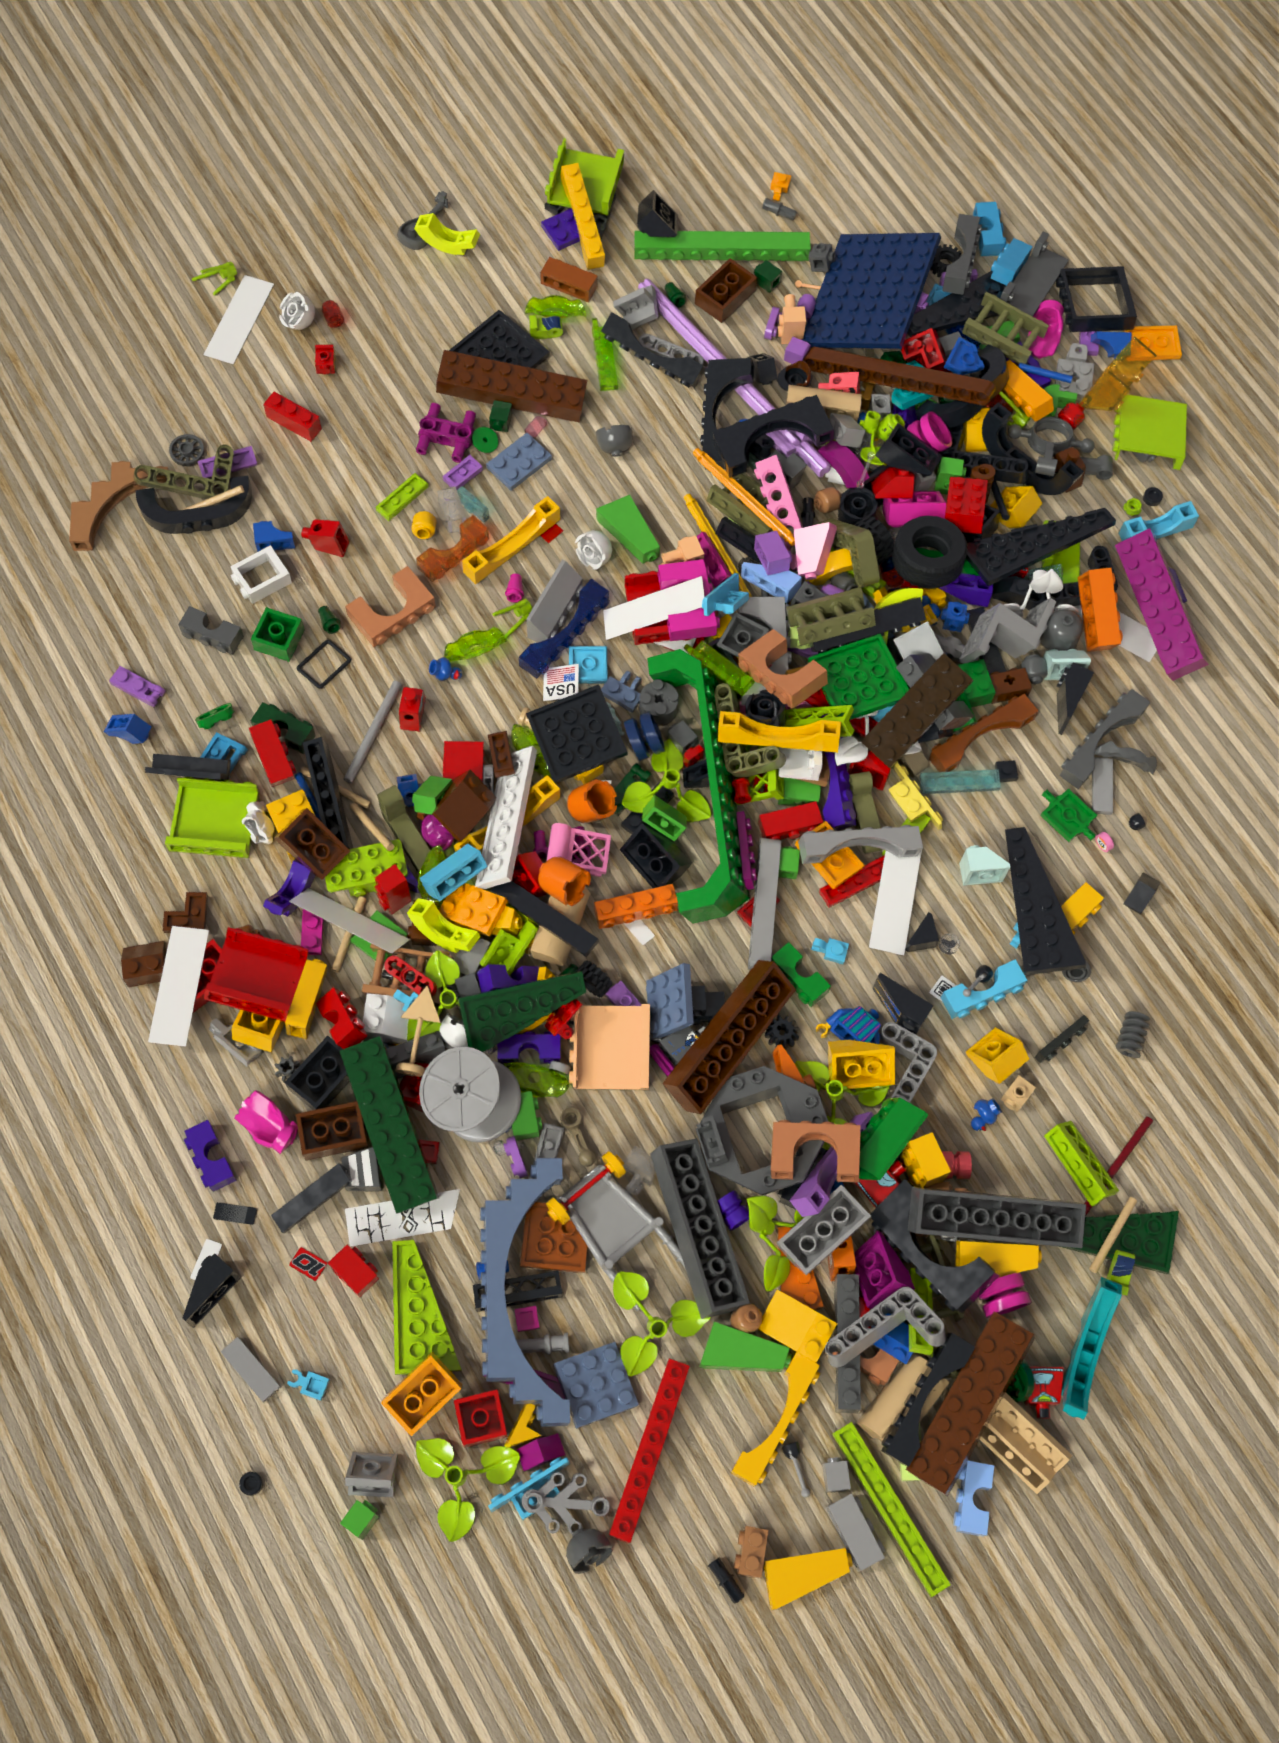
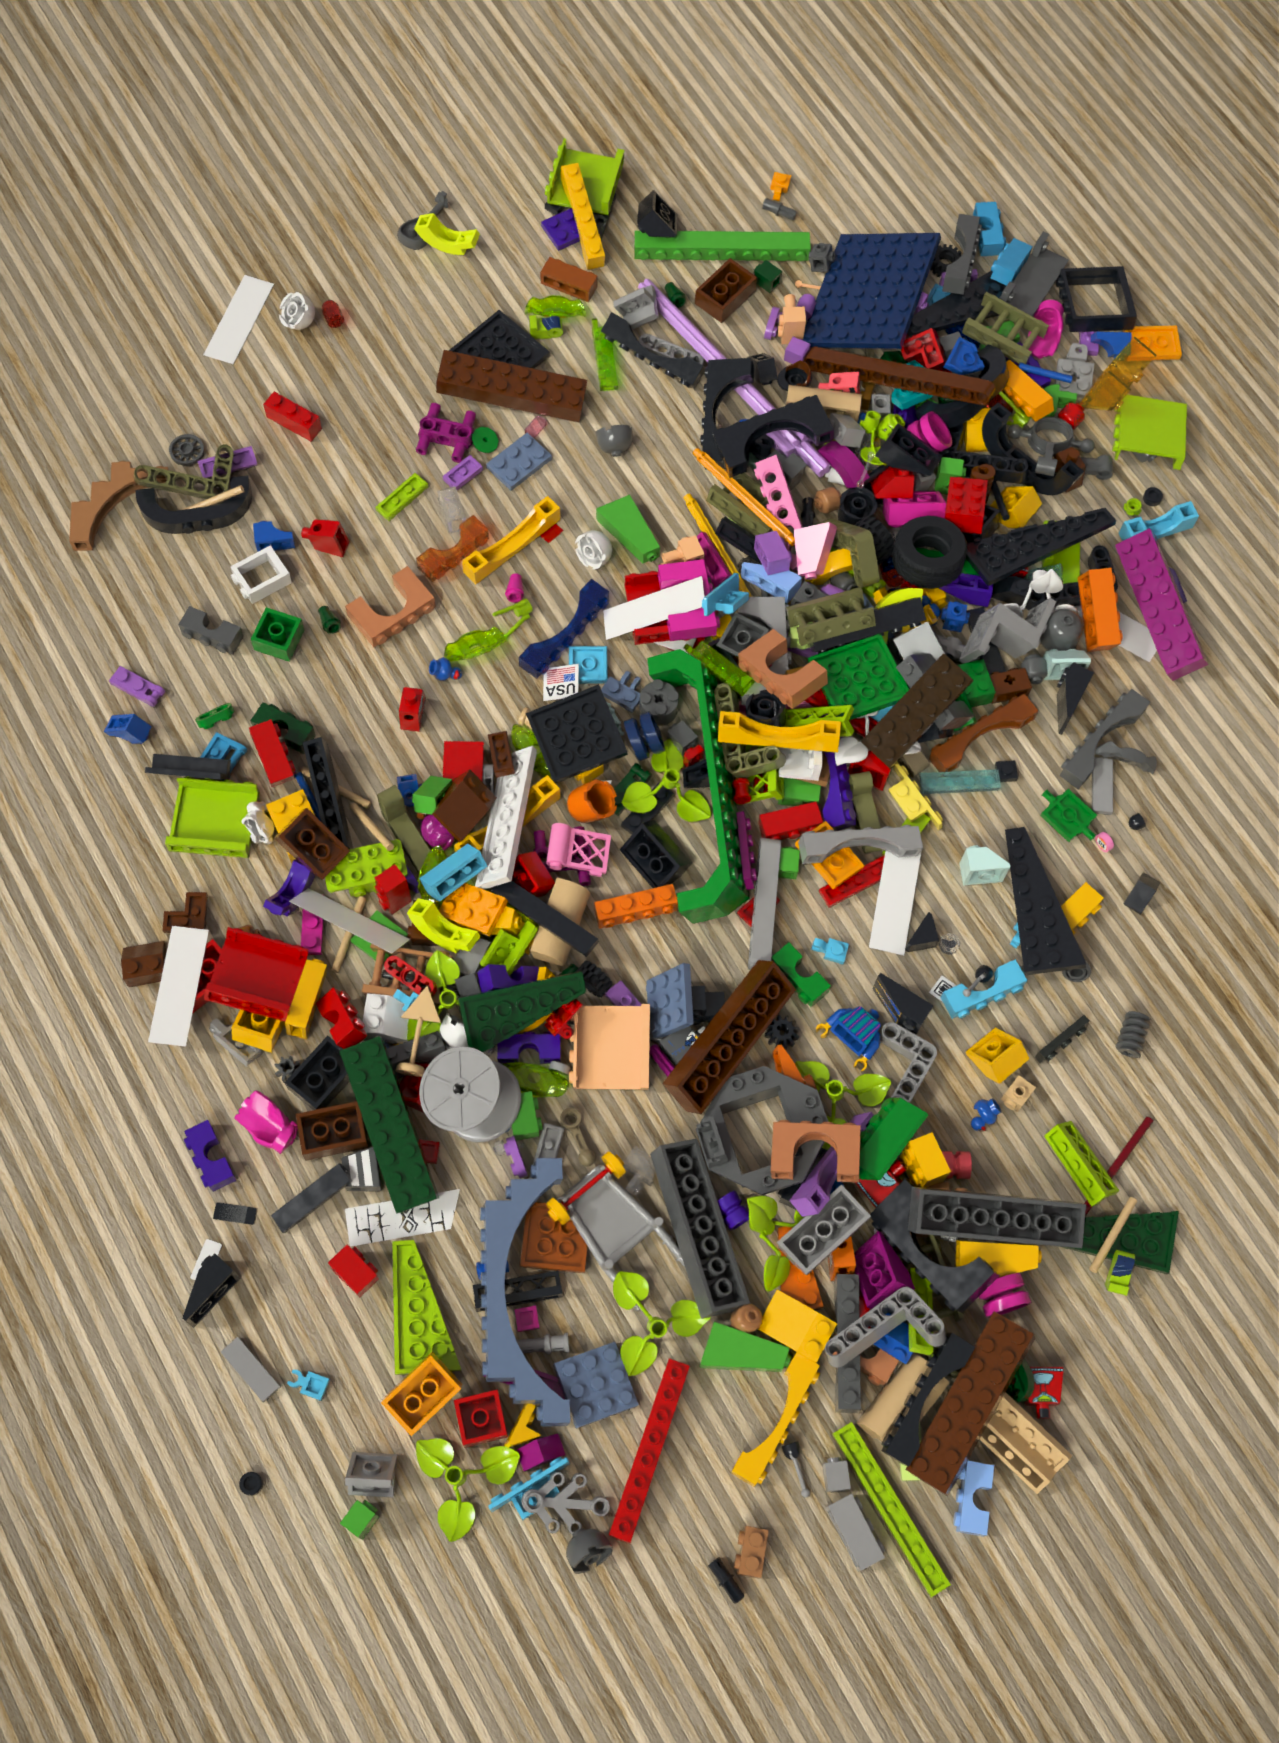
lime plant [192,261,237,295] -> none
sticker [289,1247,327,1281] -> none
black piece [297,640,351,689] -> none
red brick [315,345,336,375] -> none
light grey piece [343,681,402,783] -> none
yellow head [411,511,437,539] -> none
clear light blue plate [457,486,489,523] -> none
dark green brick [489,400,513,432] -> none
light grey slope [526,559,584,647] -> none
orange cylinder [538,856,591,906] -> none
white sticker [624,919,655,945] -> none
bright green brick [642,795,687,842] -> none
yellow slope [763,1548,852,1610] -> none
yellow slope [828,1040,895,1089] -> none
teal arch [1061,1277,1122,1420] -> none

